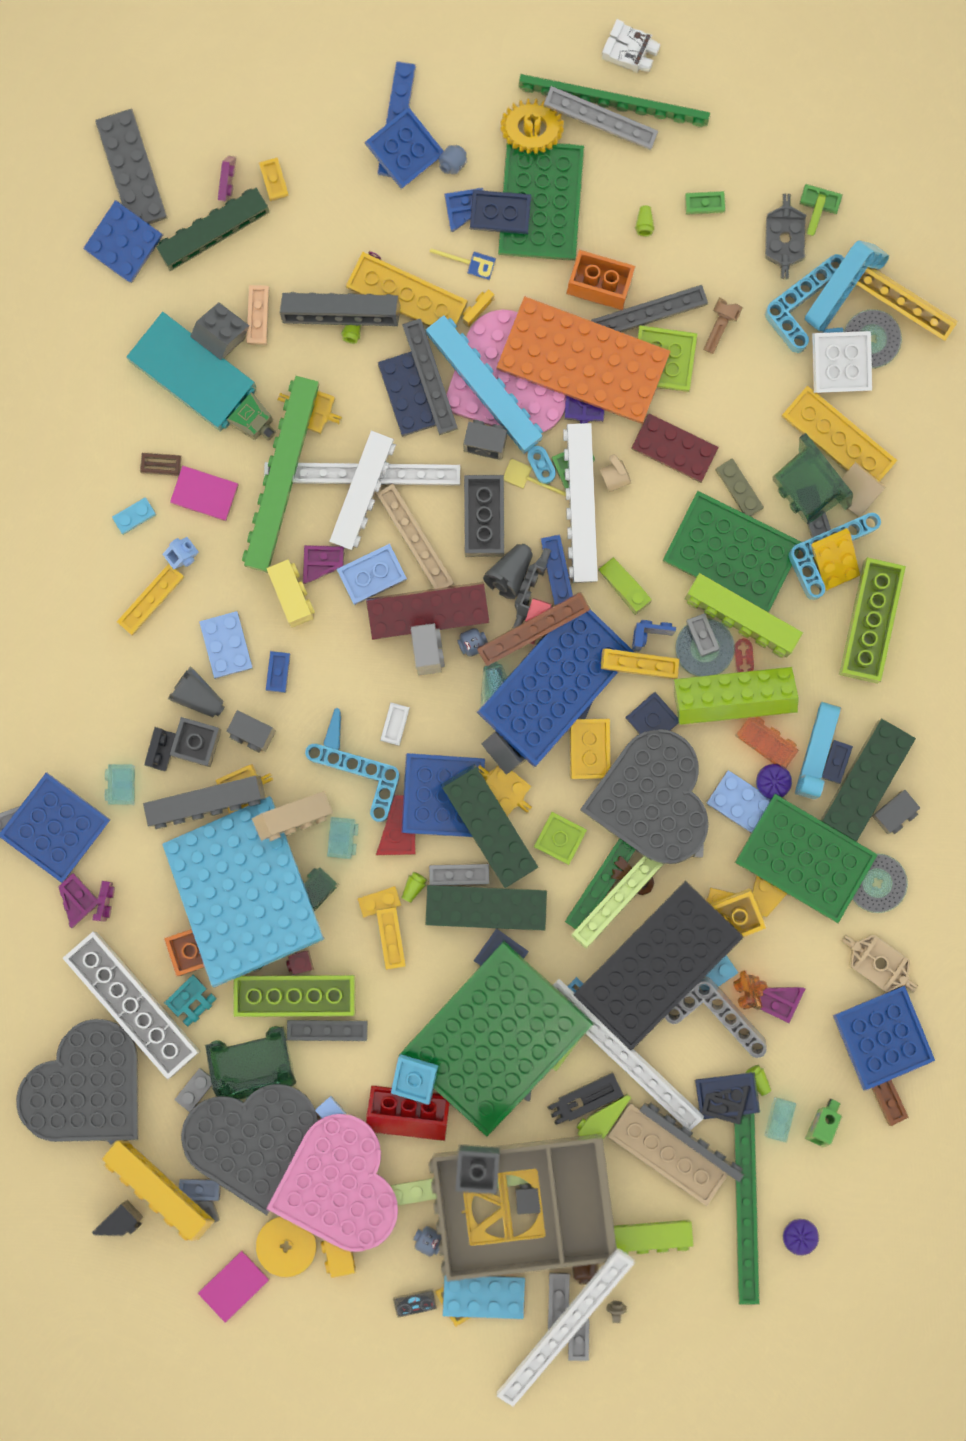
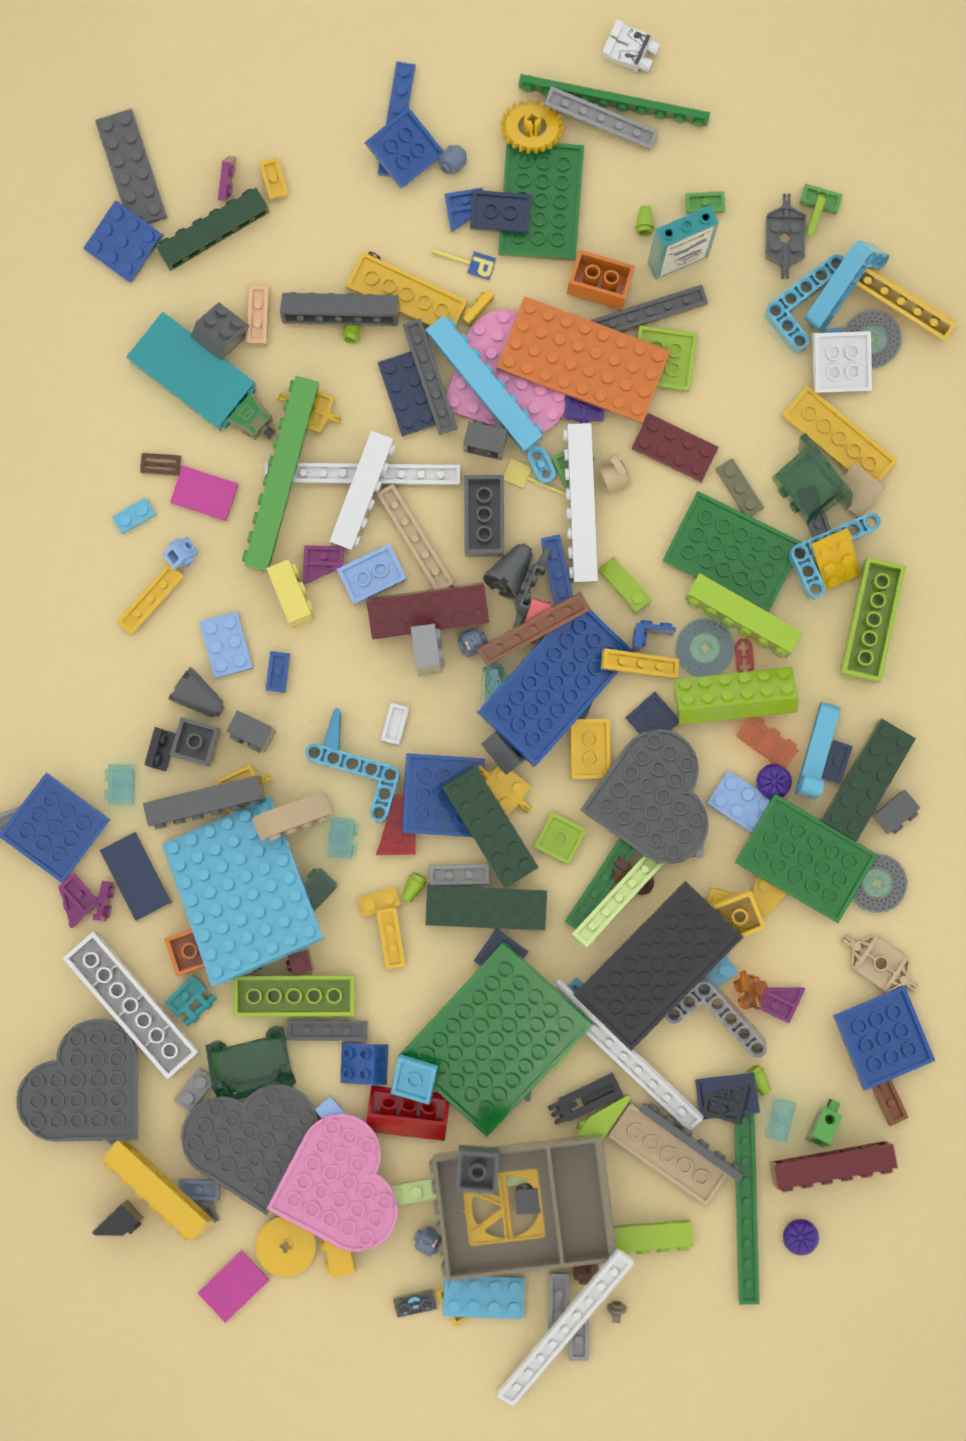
light grey plate [686,613,720,657] -> none
medium nougat piece [703,297,743,354] -> none
none -> dark blue tile [100,832,172,921]
none -> blue bracket [340,1043,388,1085]
none -> teal brick [647,205,719,280]
none -> dark red brick [769,1141,898,1192]

